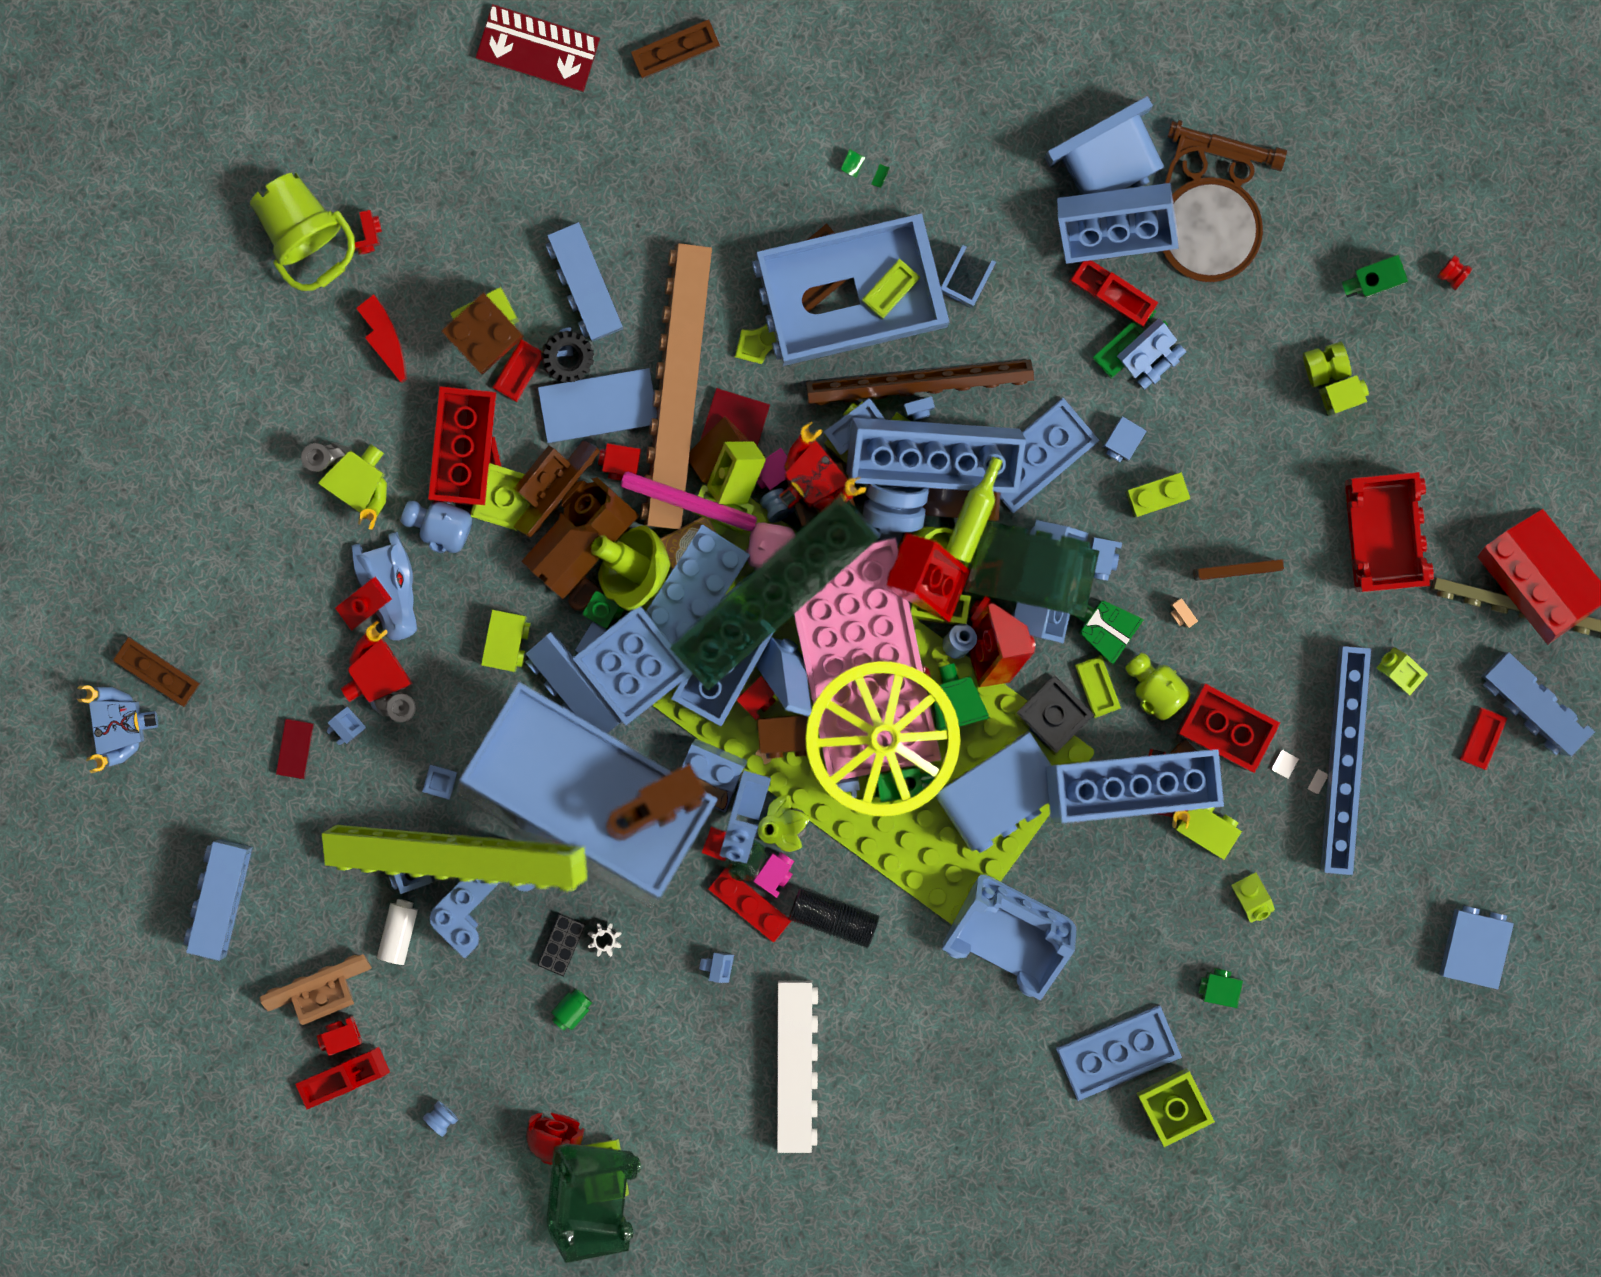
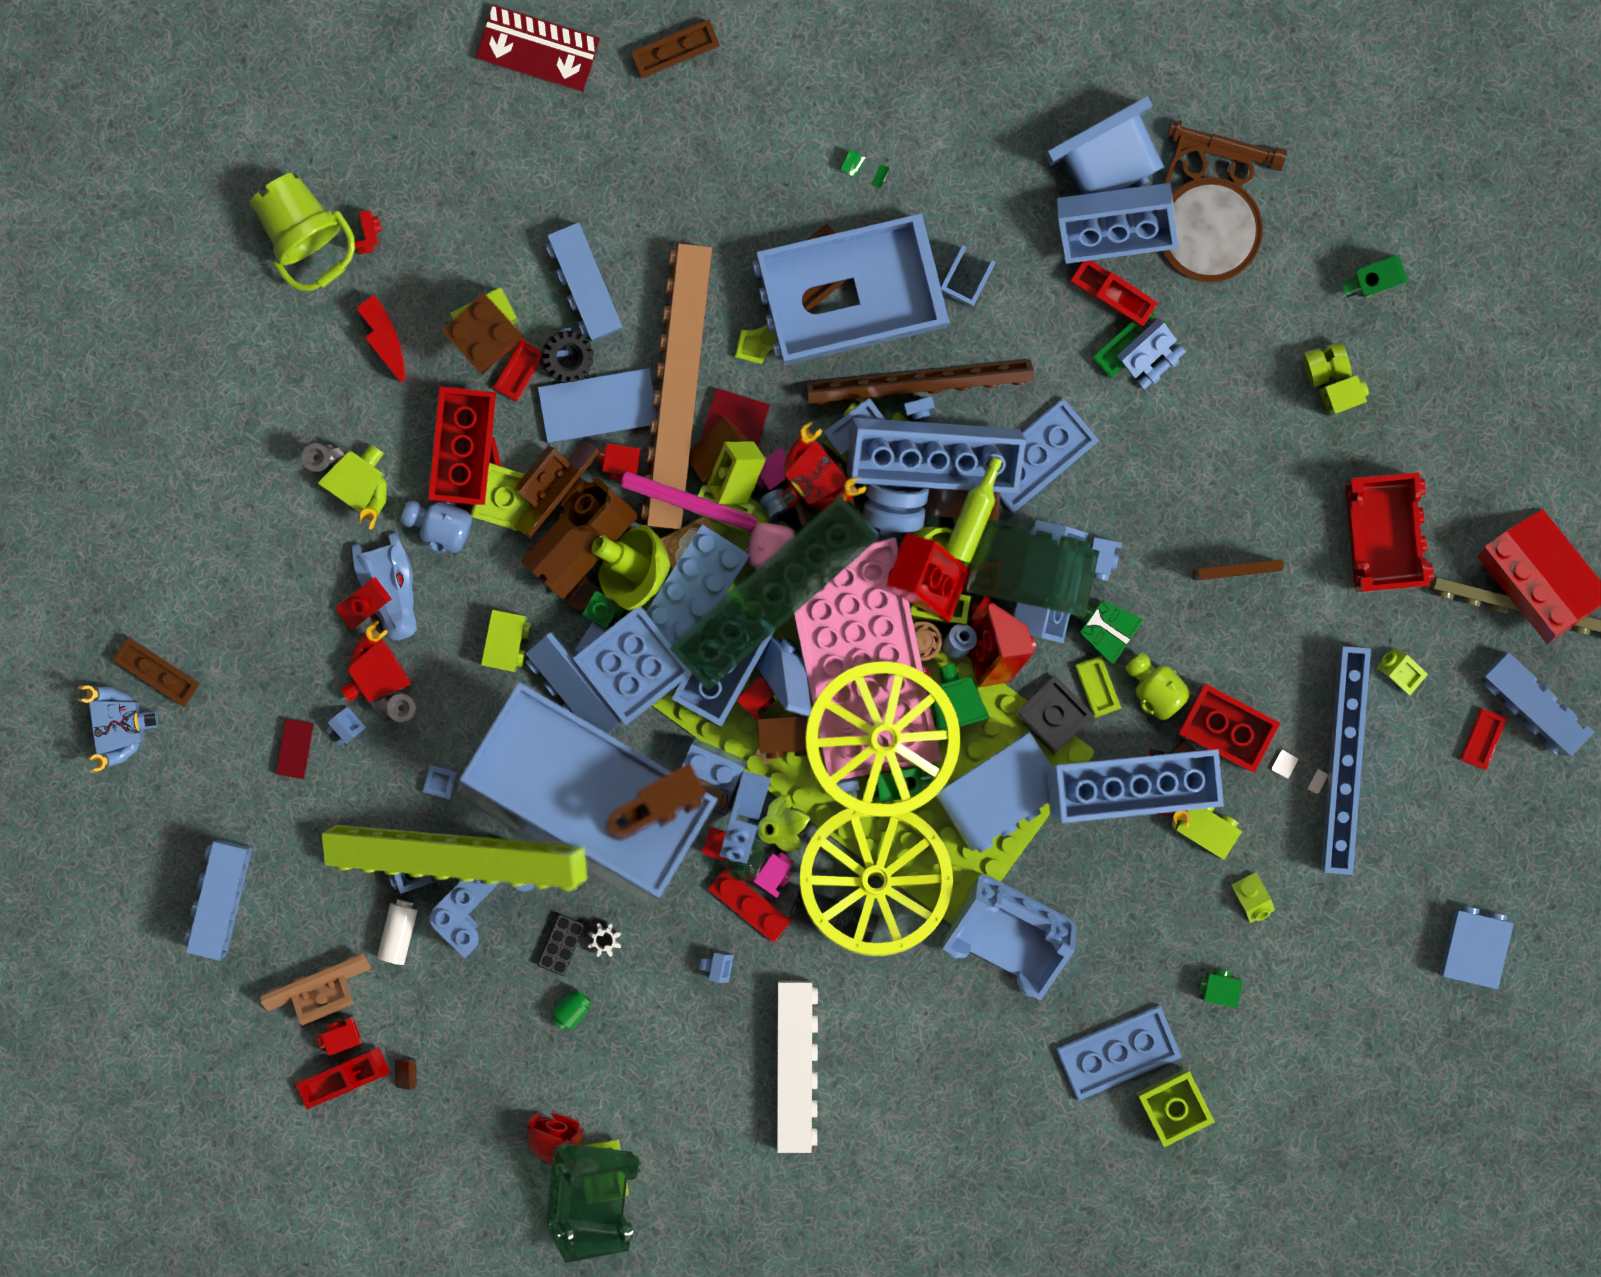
medium blue wheel [423,1101,458,1137] -> none
lime tile [861,258,920,320] -> none
medium blue brick [1103,416,1147,462] -> none
lime brick [1125,472,1190,518] -> none
light nougat plate [1170,598,1198,628] -> none
red wheel [1437,255,1472,291] -> none
none -> reddish brown slope [395,1059,417,1090]
none -> neon yellow wheel [799,803,953,956]
none -> medium nougat wheel [913,622,942,661]

